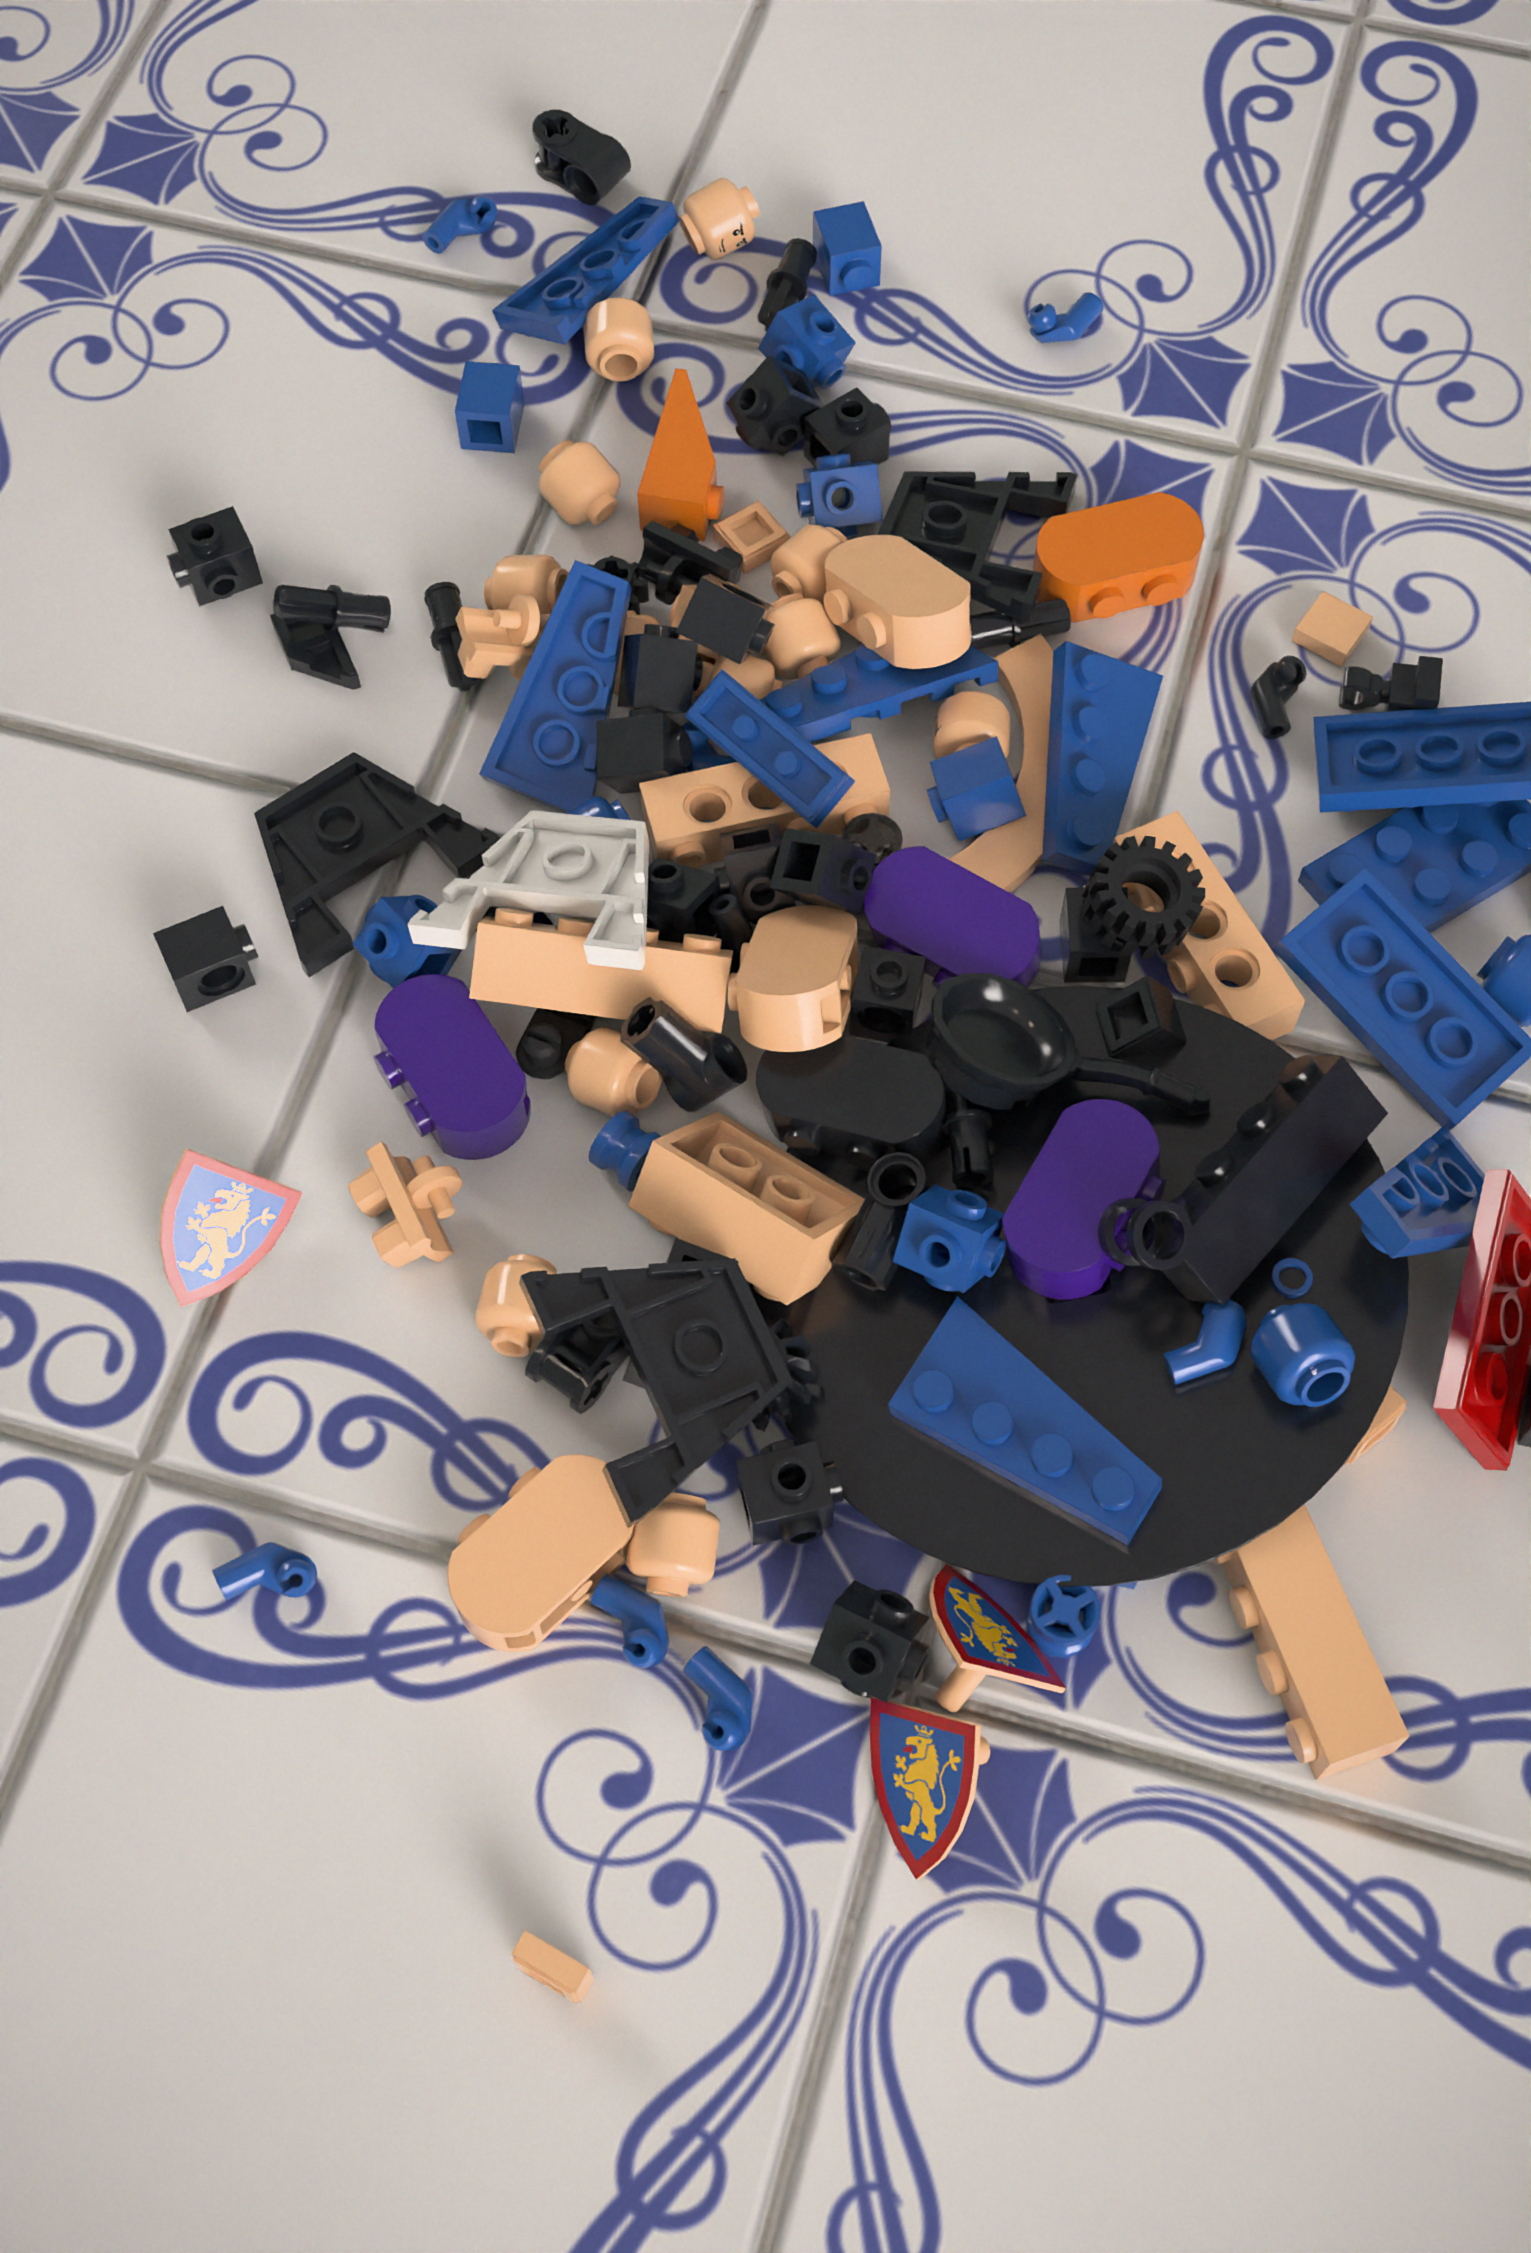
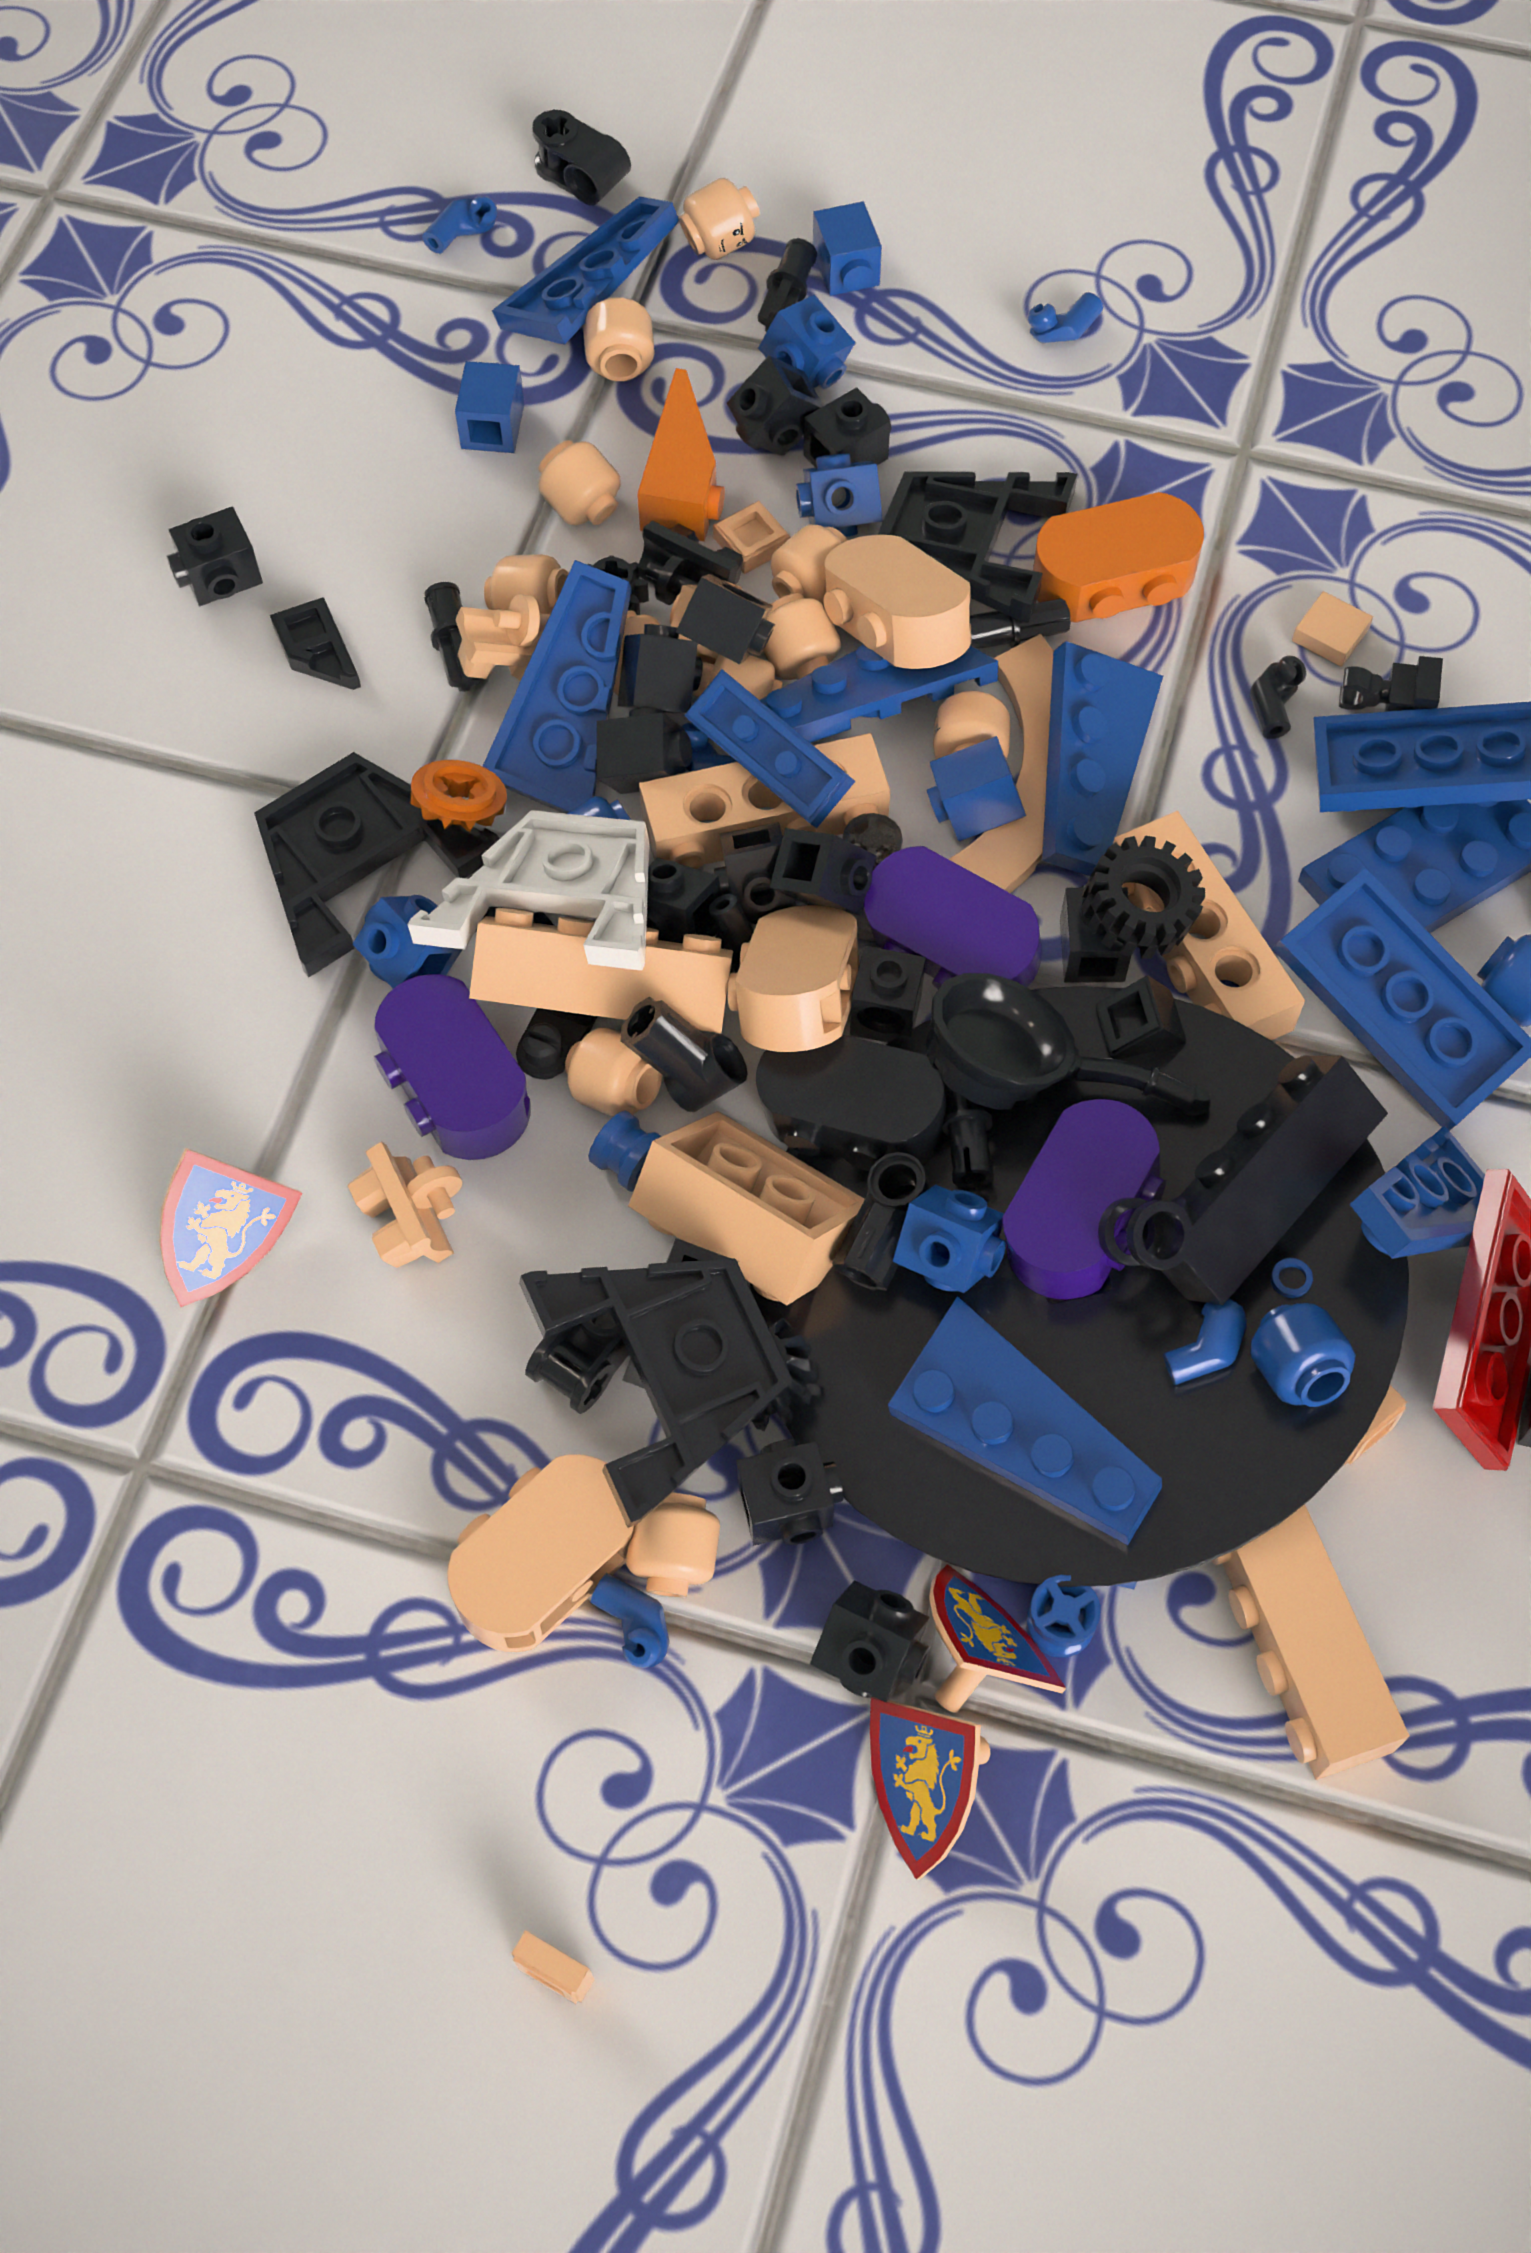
black brick [153,906,259,1012] -> none
blue arm [212,1542,317,1600] -> none
black axle [273,585,391,633] -> none
light nougat head [474,1254,557,1357] -> none
blue arm [683,1646,753,1751] -> none
none -> orange gear [411,760,507,832]

